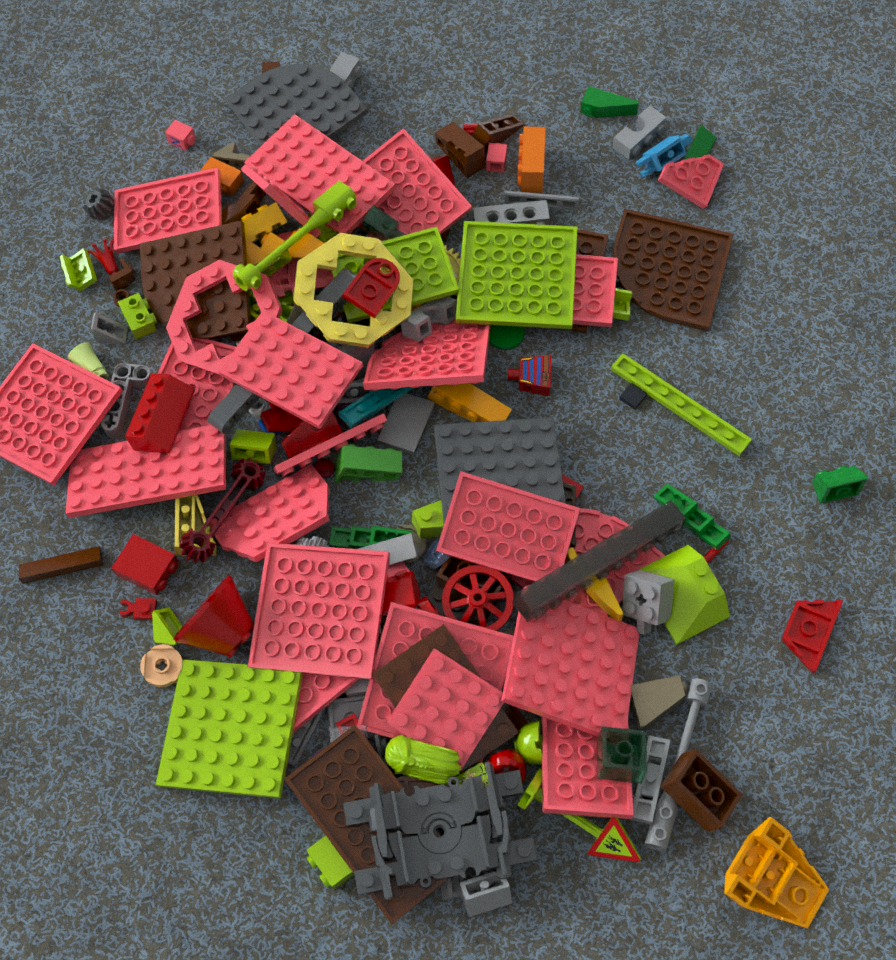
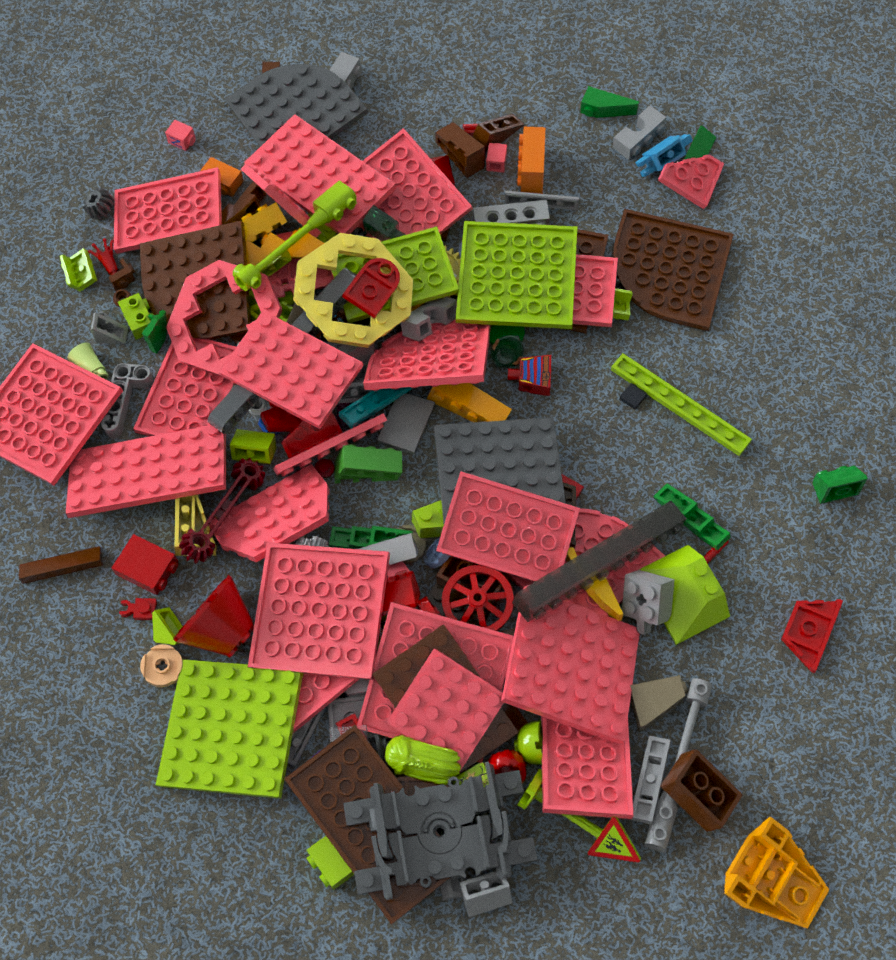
red slope [125,373,195,454] -> none
dark tan slope [213,142,250,170] -> none
brick [597,726,647,784] -> none
none -> green slope [142,310,167,354]
none -> clear green hair [491,335,524,369]

